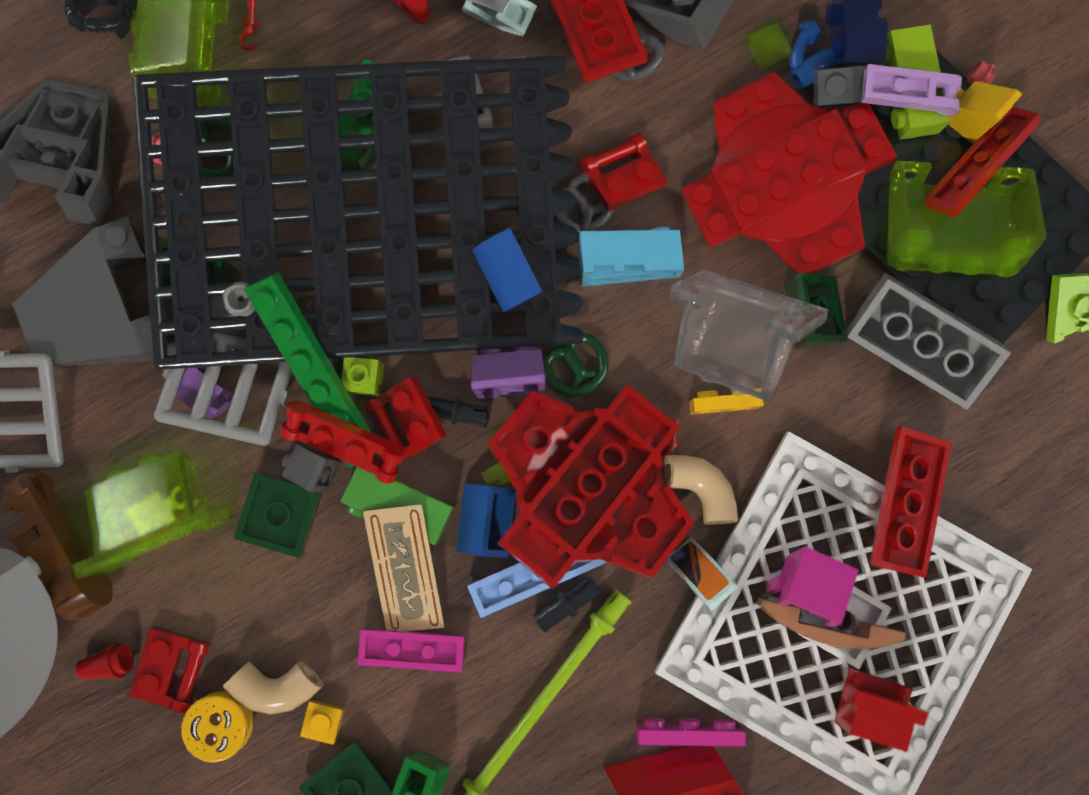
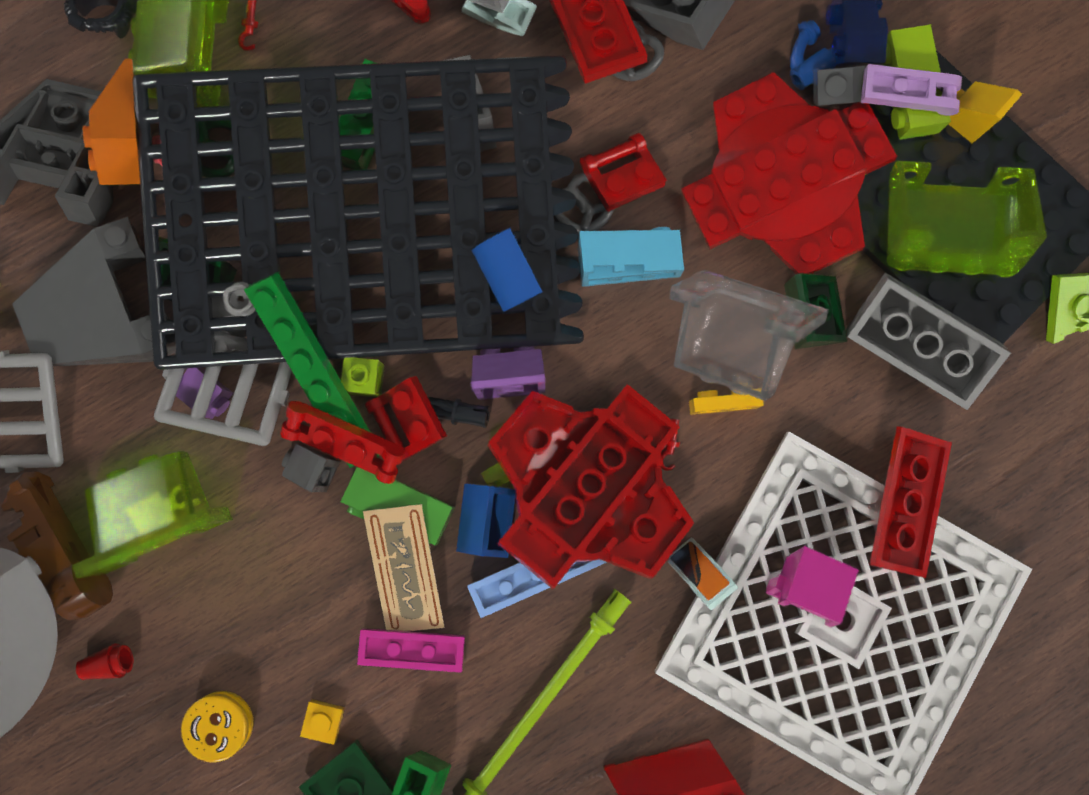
red plate [129,627,211,713] -> none
tan cylinder [222,661,323,715] -> none
dark green plate [233,472,323,558] -> none
black pin [533,575,602,633] -> none
dark green piece [543,333,609,397] -> none
dark pink plate [636,717,746,746] -> none
tan cylinder [662,455,738,525] -> none
clear neon green plate [746,22,792,69] -> none
nougat slope [757,597,906,649] -> none
red plate [834,668,929,752] -> none
red plate [924,107,1040,218] -> none
coral plate [966,60,996,85] -> none
none -> orange slope [83,59,140,185]

